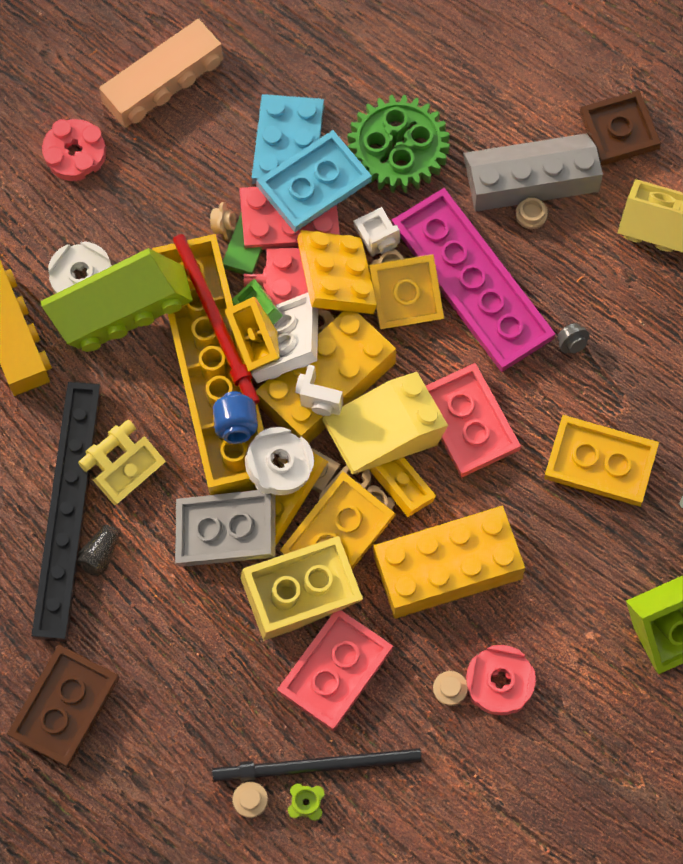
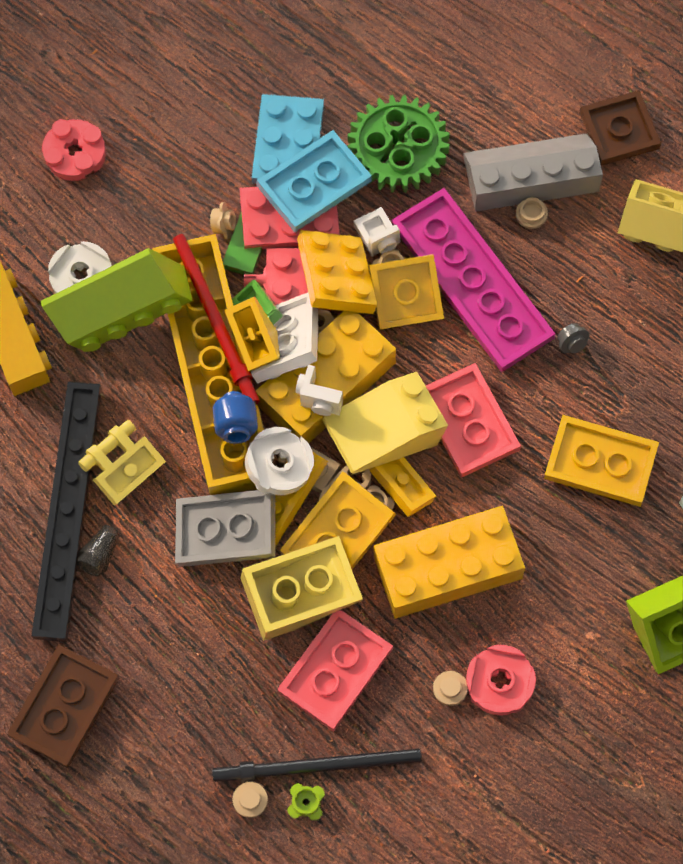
light nougat brick [99,19,223,128] -> none

